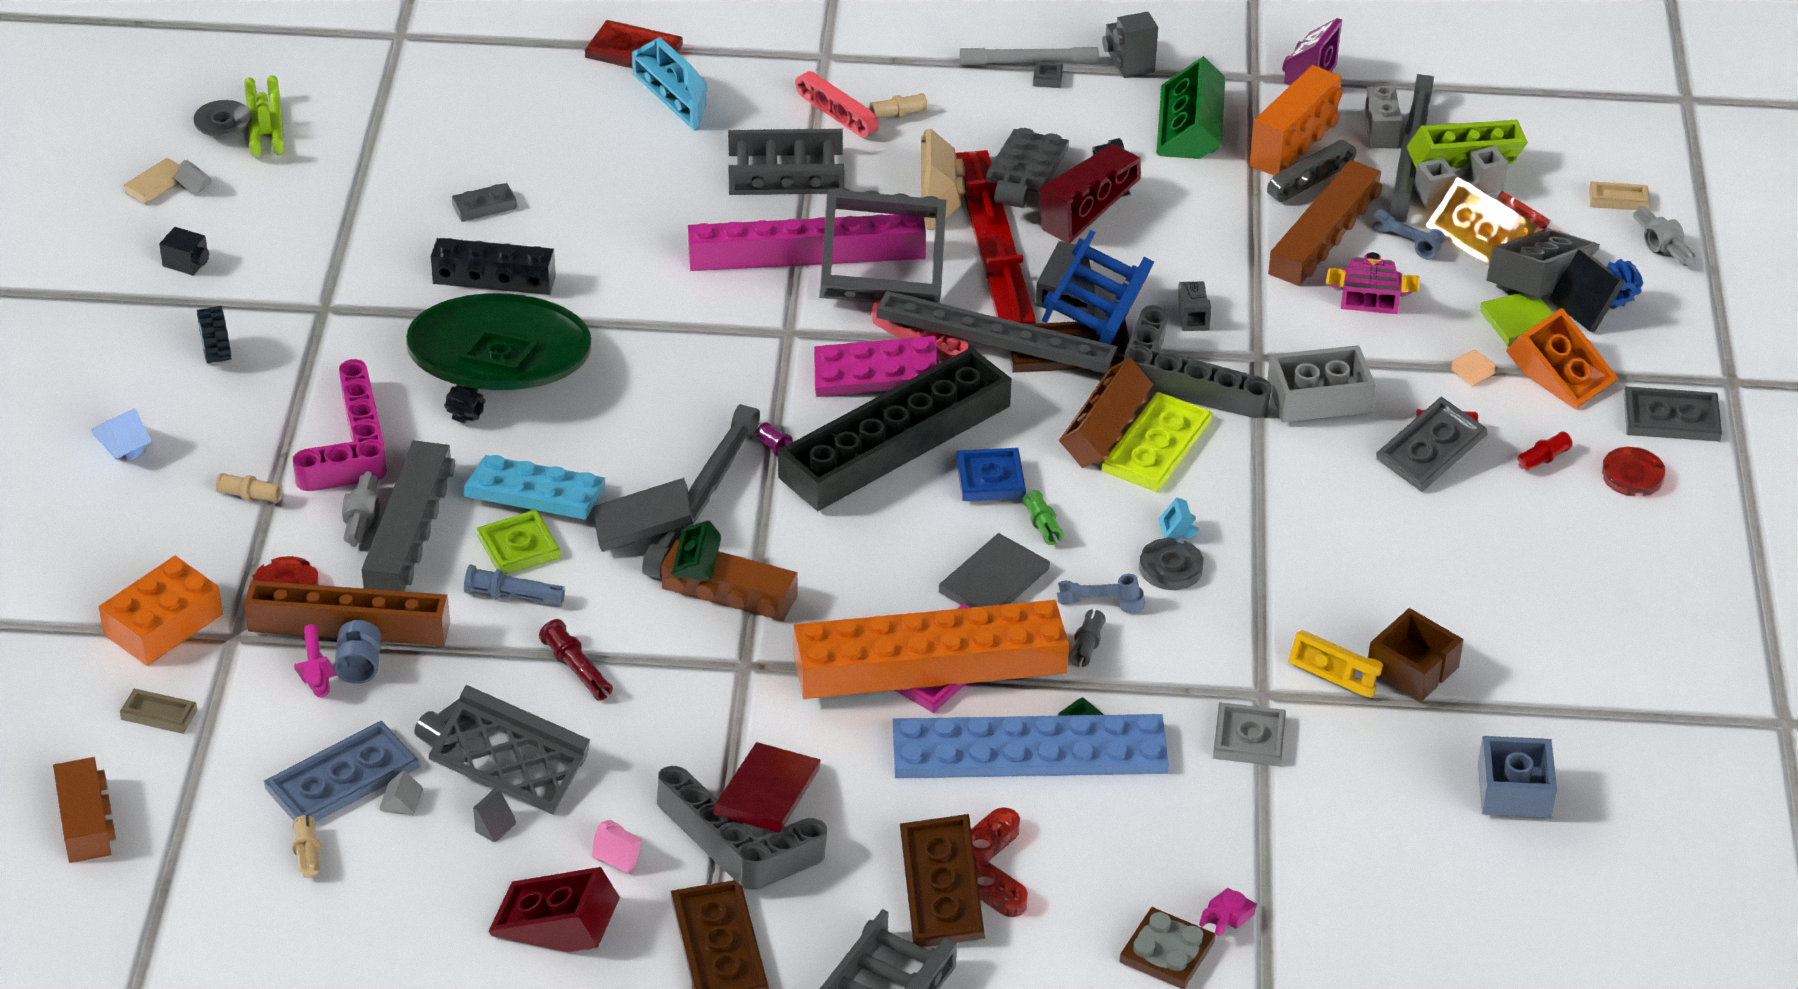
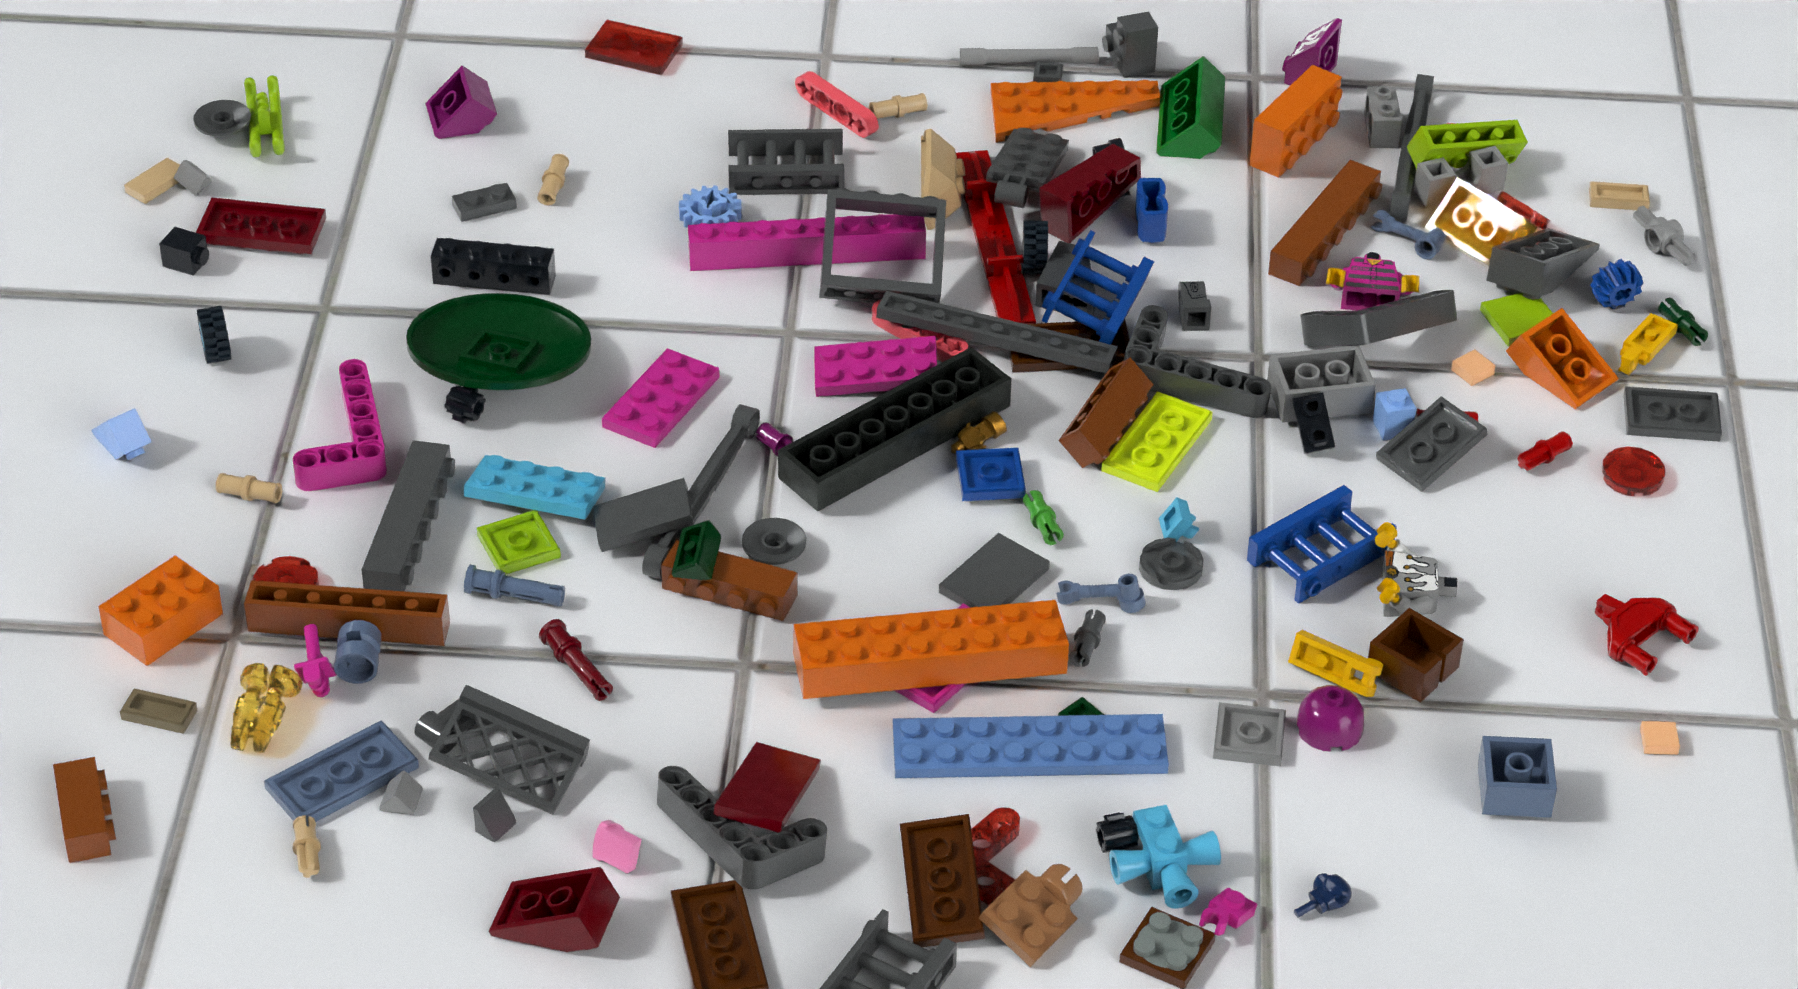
light grey axle [342,472,380,547] -> none
medium azure wedge [632,37,708,130] -> none
dark grey beam [1267,139,1357,202] -> none
black tile [1549,249,1625,332] -> none
none -> dark red plate [196,197,326,254]
none -> clear yellow piece [230,663,303,753]
none -> magenta slope [425,65,497,139]
none -> tan pin [537,154,569,206]
none -> dark pink plate [602,348,720,448]
none -> light blue gear [679,185,742,228]
none -> dark grey dish [742,518,806,565]
none -> pearl gold piece [951,411,1007,455]
none -> medium nougat plate [979,864,1083,968]
none -> orange wing [990,80,1160,143]
none -> black wheel [1022,220,1048,274]
none -> black gear [1096,812,1139,853]
none -> medium azure brick [1109,805,1221,909]
none -> blue brick [1135,178,1168,243]
none -> blue fence [1247,485,1397,604]
none -> black hips [1292,392,1335,454]
none -> dark blue piece [1294,873,1352,918]
none -> magenta cylinder [1297,685,1364,752]
none -> dark grey beam [1300,290,1457,346]
none -> light blue brick [1373,388,1416,441]
none -> torso [1375,522,1457,617]
none -> red connector [1595,594,1699,676]
none -> yellow hinge [1618,313,1678,375]
none -> light nougat tile [1640,721,1680,755]
none -> dark green pin [1658,297,1708,346]

